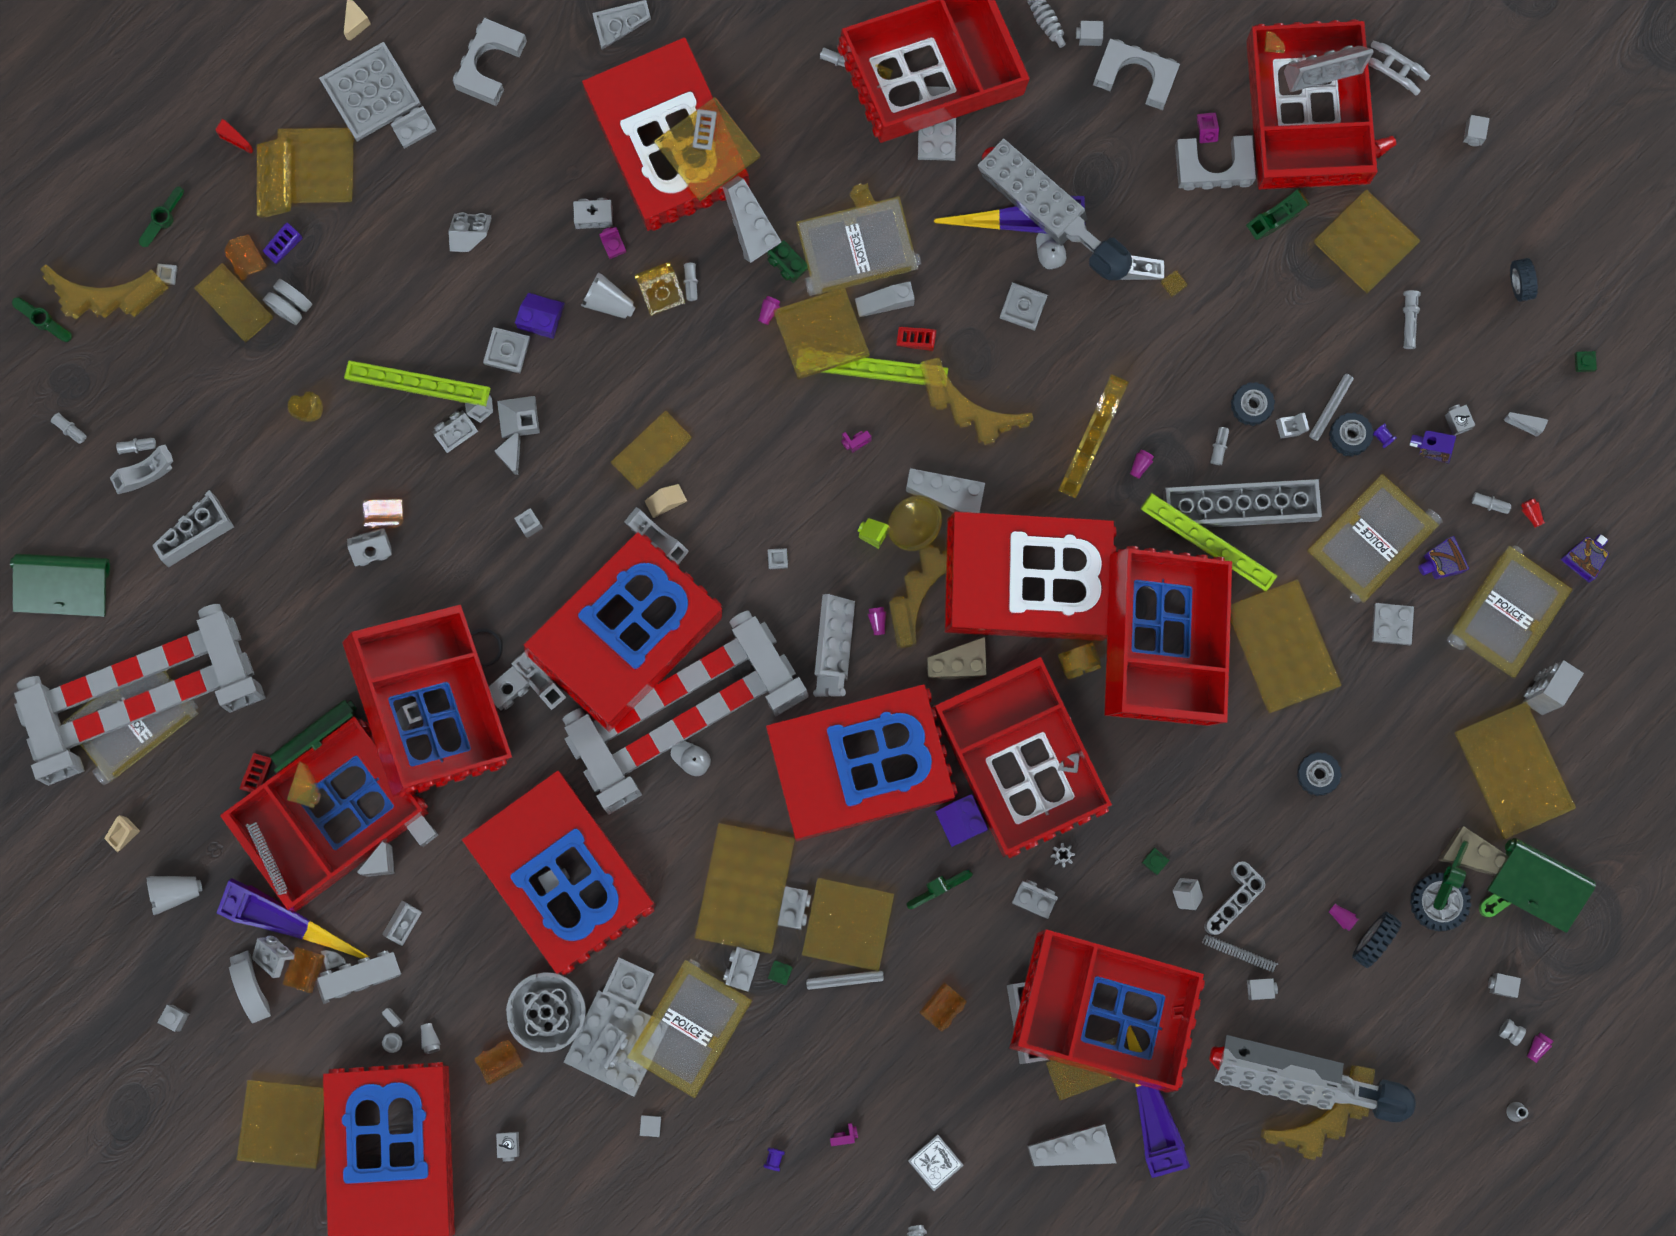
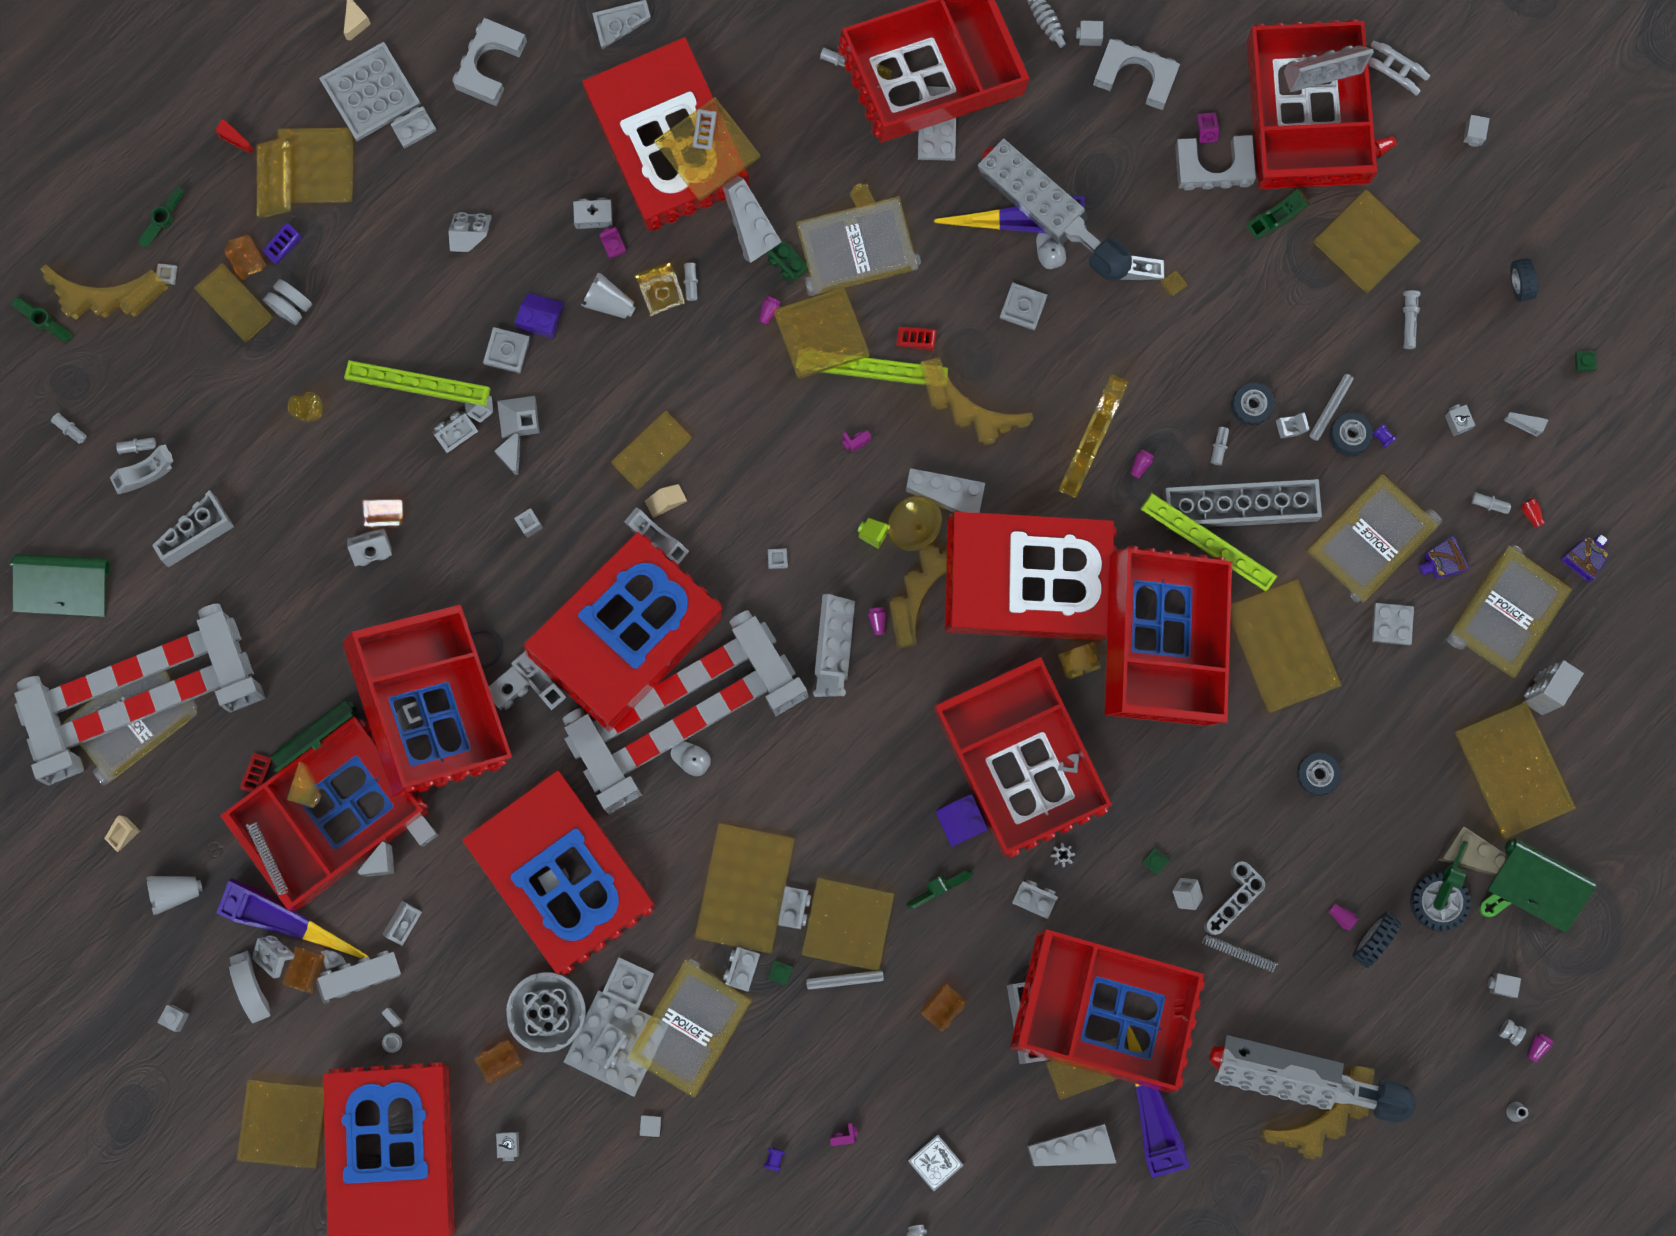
light grey cone [420,1023,441,1054] -> none
red panel [766,685,957,842] -> none
light grey slope [855,282,915,317] -> none
dark tan wedge [927,637,986,680] -> none
light grey brick [1247,979,1278,1000] -> none
clear yellow tile [1265,31,1285,53] -> none
dark purple torso [1410,431,1456,463] -> none

